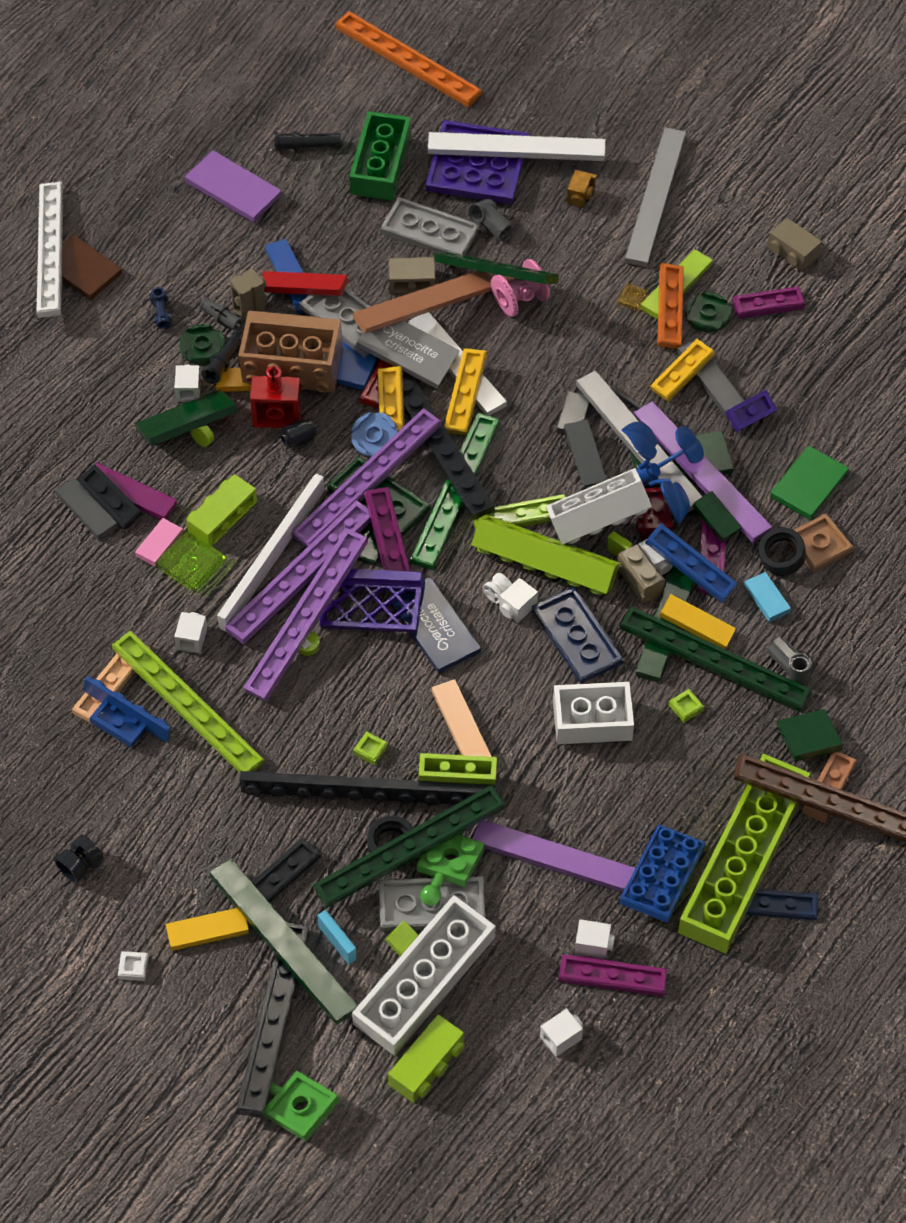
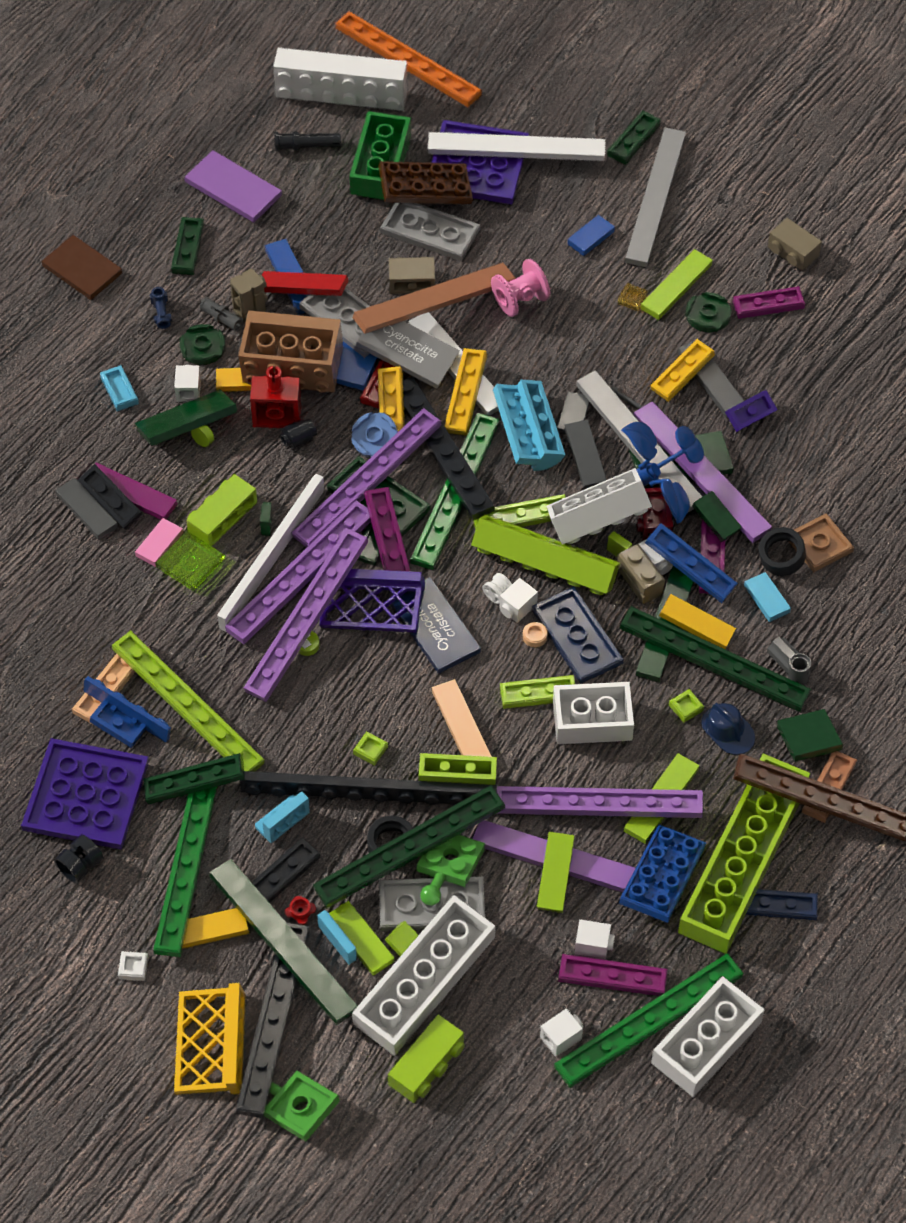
white tile [37,182,63,318] -> none
white brick [174,612,207,654] -> none
black pin [201,330,243,384] -> none
dark green tile [434,252,559,284] -> none
dark grey piece [468,199,513,240] -> none
pearl gold brick [567,170,596,208] -> none
orange tile [657,263,684,349] -> none
green tile [770,445,849,520] -> none
none -> dark purple plate [21,738,149,850]
none -> medium azure tile [100,365,139,411]
none -> dark green tile [143,753,245,805]
none -> green tile [153,786,218,957]
none -> dark green tile [171,217,204,275]
none -> yellow fence [174,983,246,1095]
none -> medium azure bracket [255,791,310,843]
none -> dark green tile [260,502,273,536]
none -> white brick [273,48,407,111]
none -> red plate [285,896,316,925]
none -> lime tile [329,901,395,976]
none -> reddish brown tile [379,161,473,204]
none -> medium azure brick [493,379,565,471]
none -> medium lavender plate [496,786,703,818]
none -> lime tile [500,675,575,709]
none -> light nougat tile [523,622,548,648]
none -> lime tile [537,832,575,913]
none -> green tile [554,953,744,1088]
none -> blue tile [567,215,615,256]
none -> dark green tile [607,110,661,165]
none -> lime tile [624,753,700,844]
none -> white brick [651,976,765,1097]
none -> dark blue piece [701,703,755,755]

